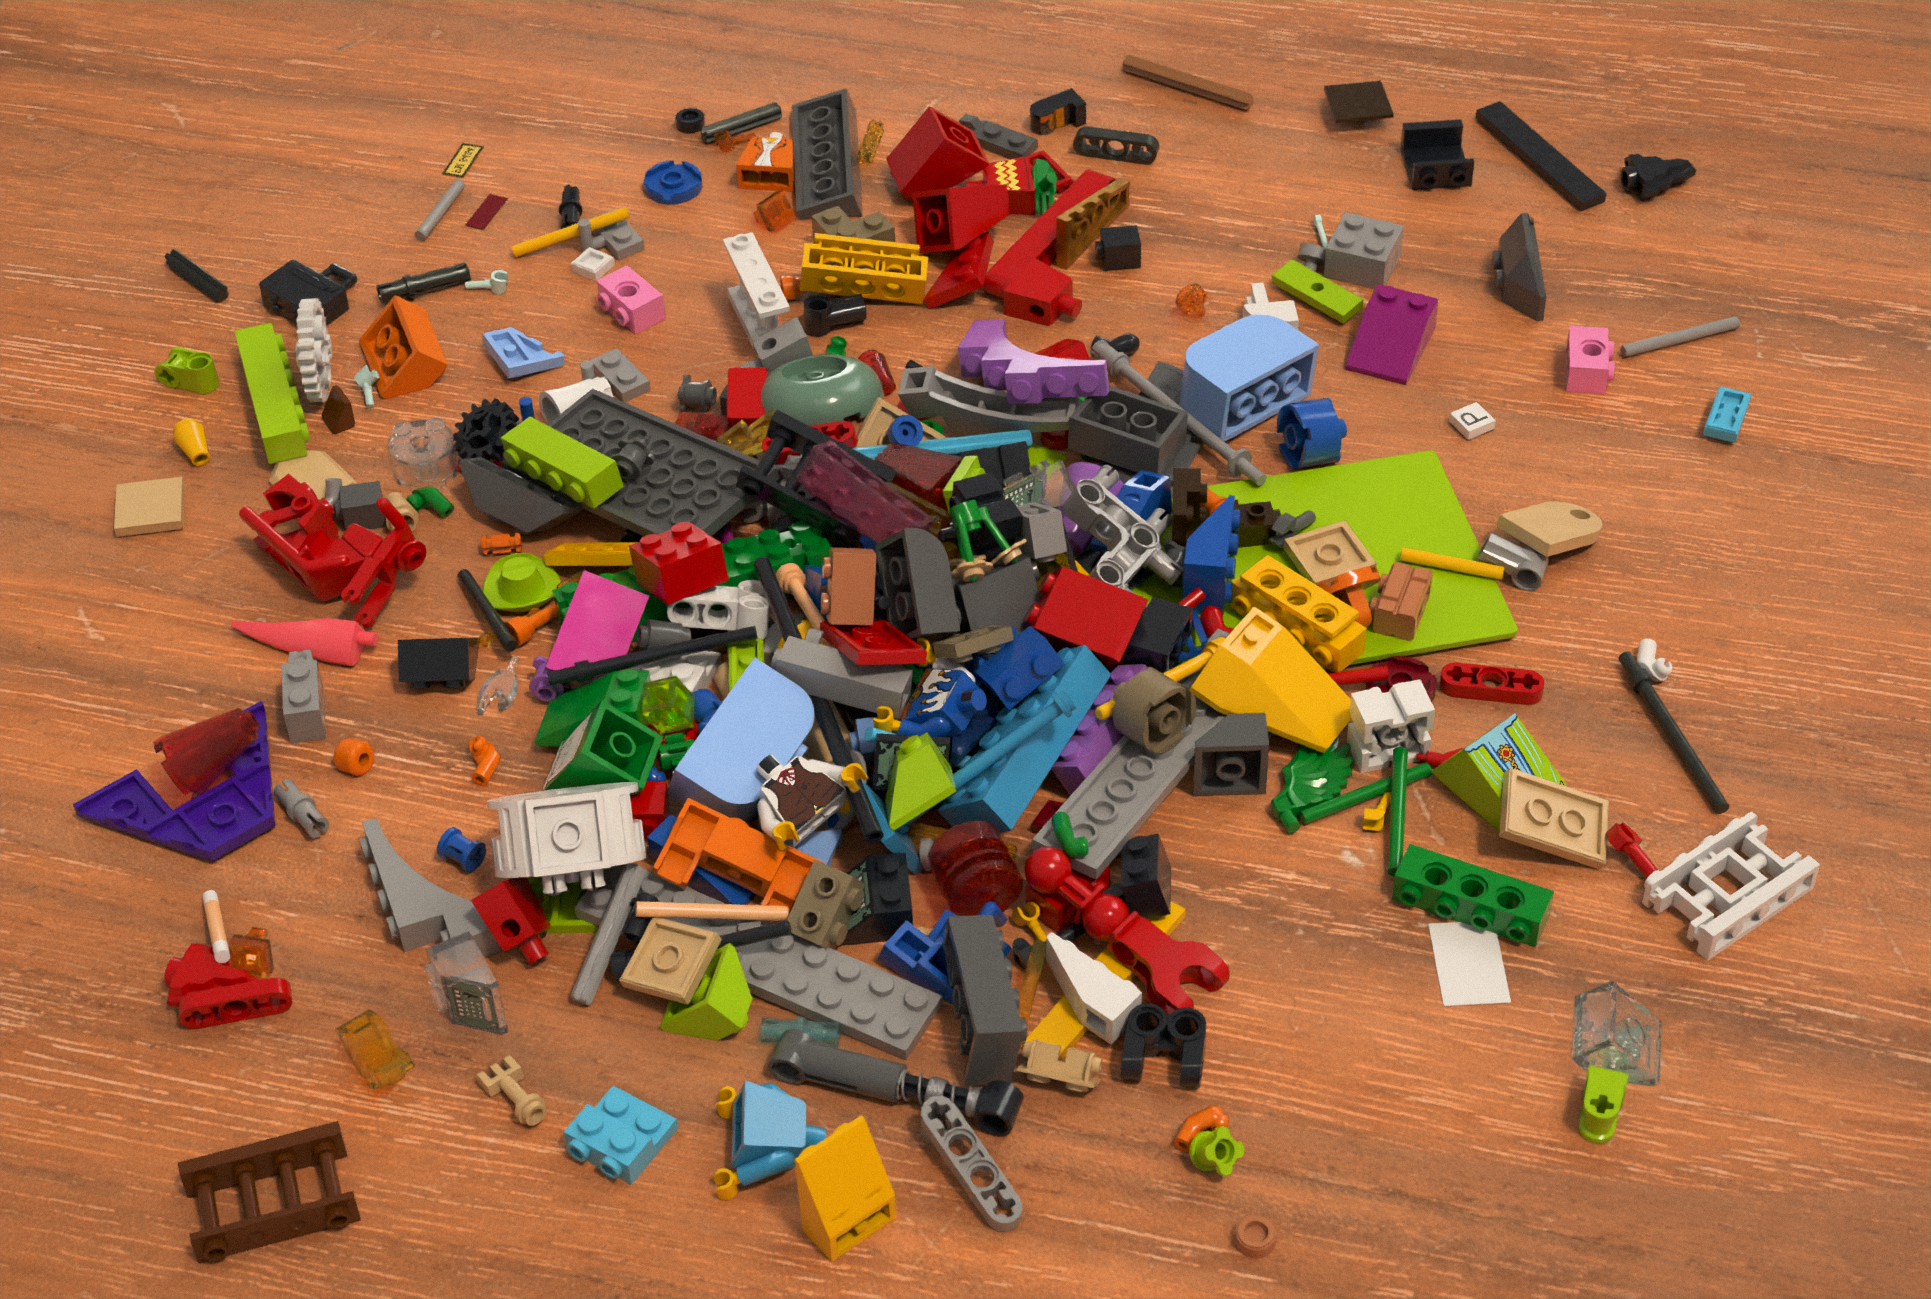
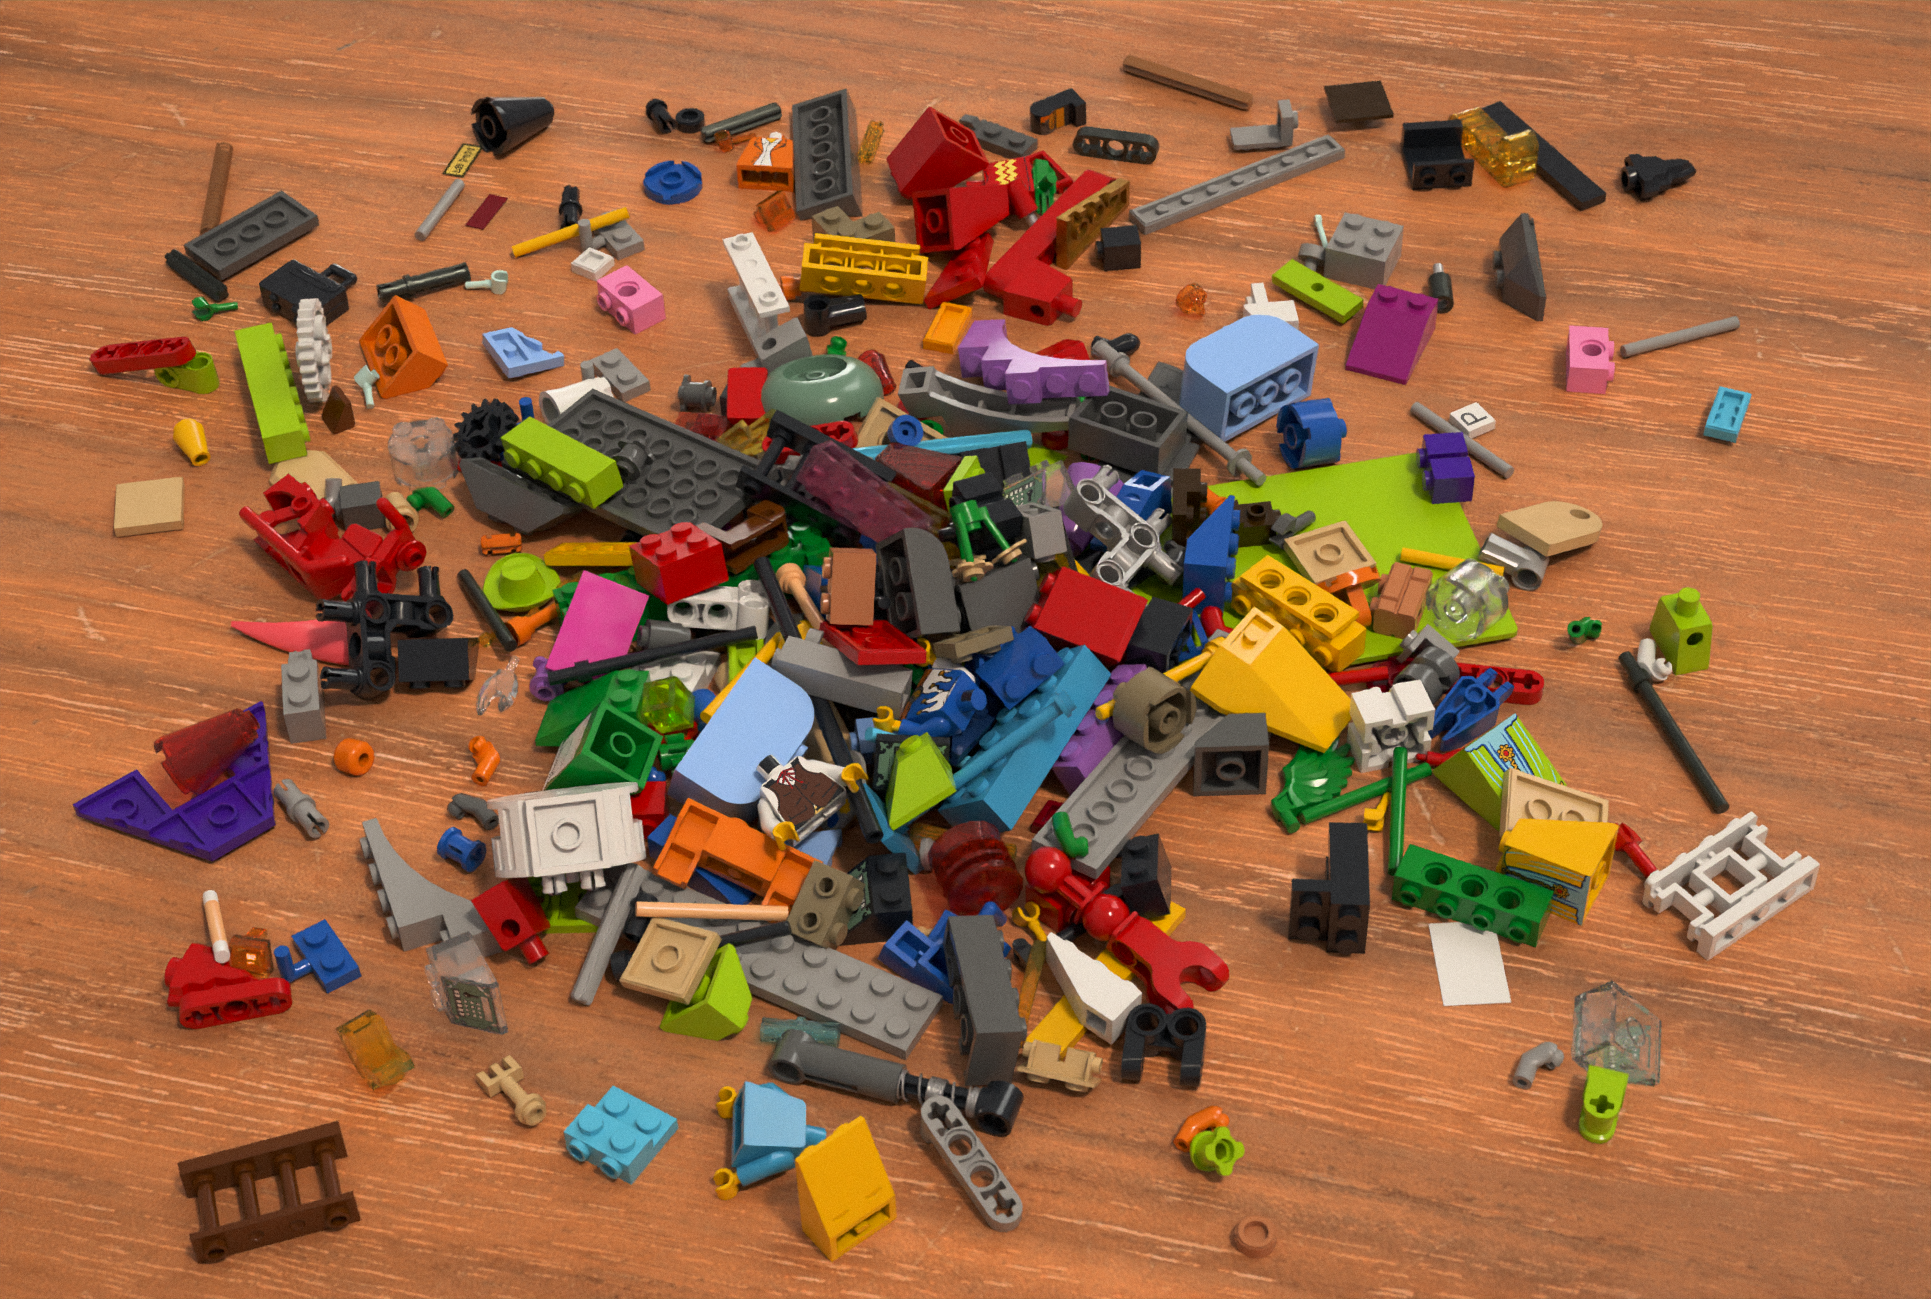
none -> red beam [89,336,196,374]
none -> dark grey plate [184,190,319,280]
none -> green hand [192,297,238,321]
none -> medium nougat piece [200,142,233,235]
none -> blue plate [274,919,362,994]
none -> black pin [316,561,454,701]
none -> dark grey arm [447,793,499,830]
none -> black cone [471,97,554,156]
none -> black pin [645,99,677,134]
none -> reddish brown piece [697,500,790,574]
none -> yellow bar [700,632,782,724]
none -> light orange tile [923,302,972,354]
none -> red piece [1007,177,1038,227]
none -> light grey tile [1129,135,1345,235]
none -> light grey bracket [1230,99,1298,150]
none -> black brick [1288,822,1370,954]
none -> dark grey wheel [1393,646,1460,705]
none -> light grey bracket [1396,624,1460,664]
none -> light grey bar [1410,402,1514,479]
none -> dark purple piece [1416,432,1475,504]
none -> clear brick [1426,558,1510,641]
none -> pearl dark grey piece [1428,263,1454,314]
none -> blue hinge [1428,668,1514,752]
none -> clear yellow beam [1448,107,1539,188]
none -> yellow slope [1495,818,1619,926]
none -> light grey arm [1512,1042,1564,1089]
none -> green arm [1567,617,1602,644]
none -> lime torso [1649,587,1713,676]

